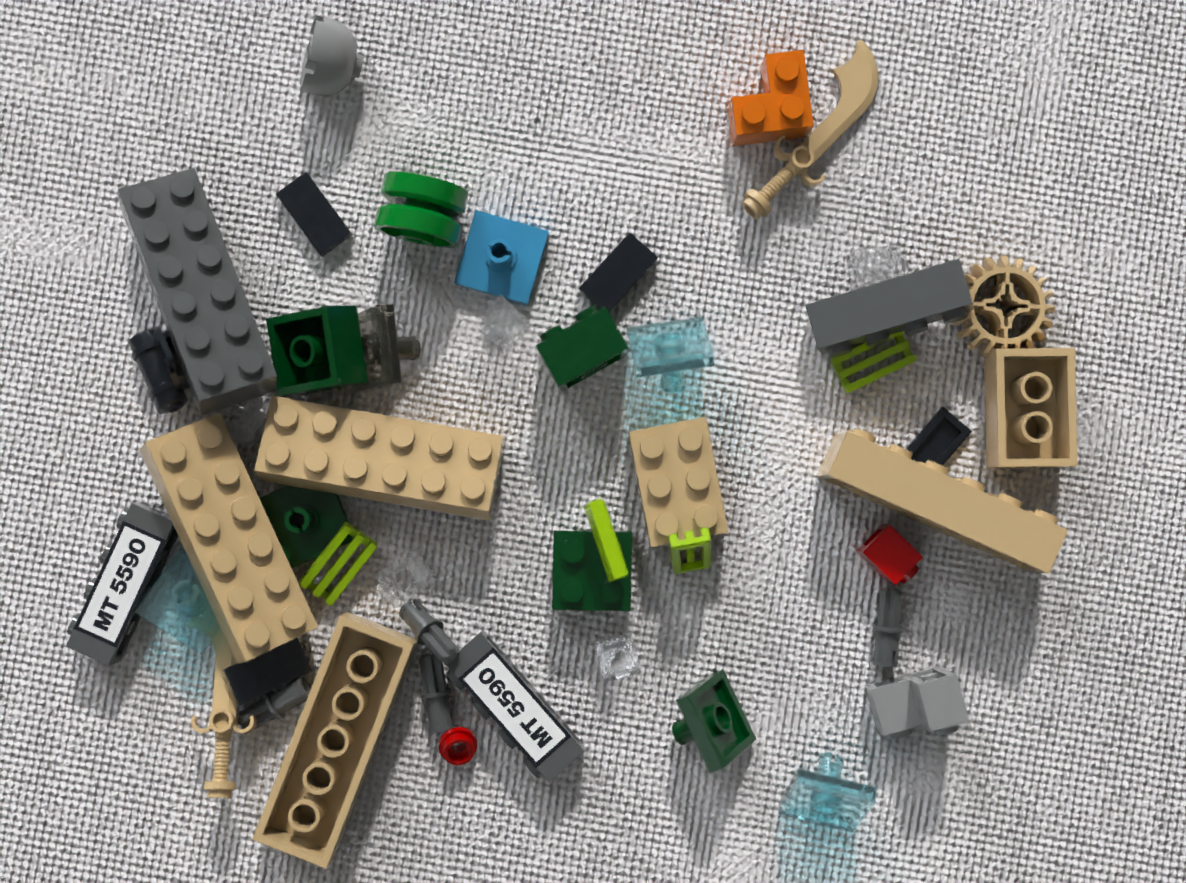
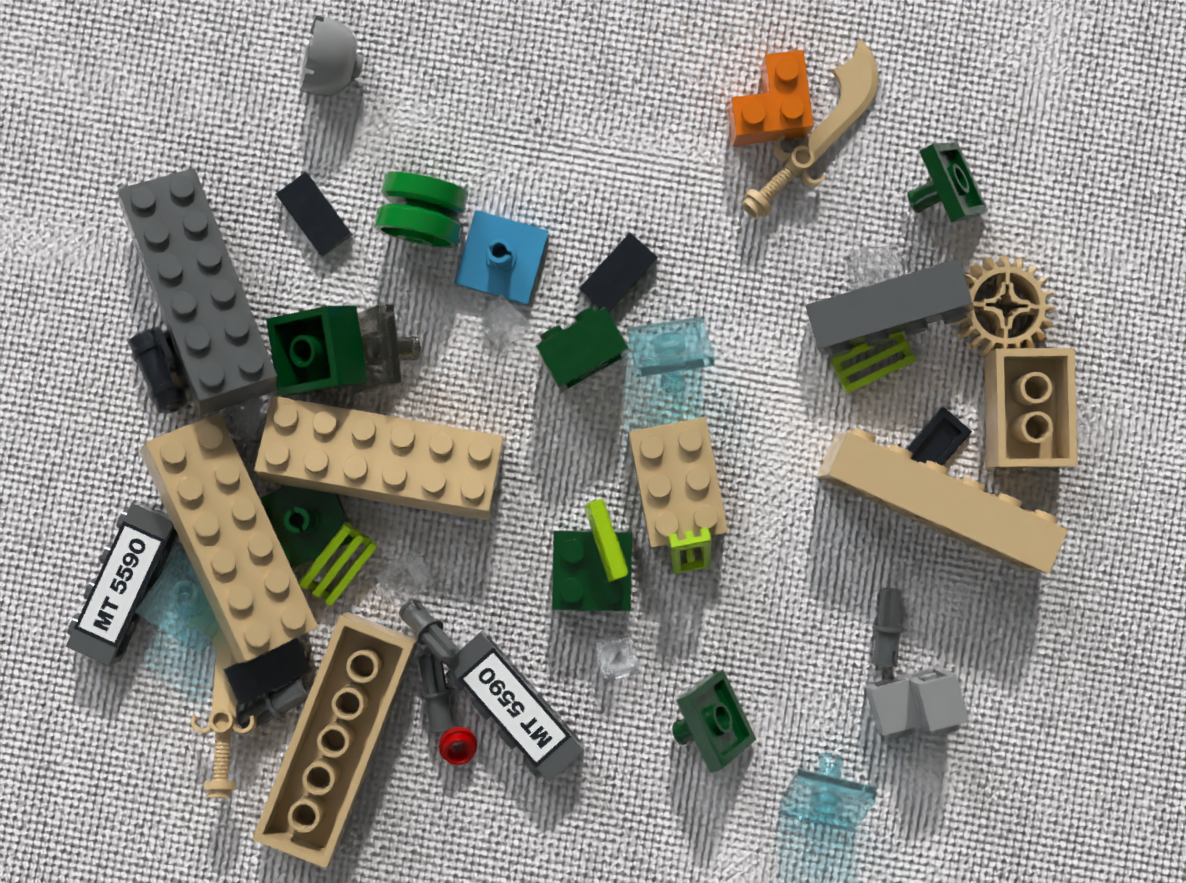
red brick [856,524,923,585] -> none
none -> dark green tile [907,142,988,223]

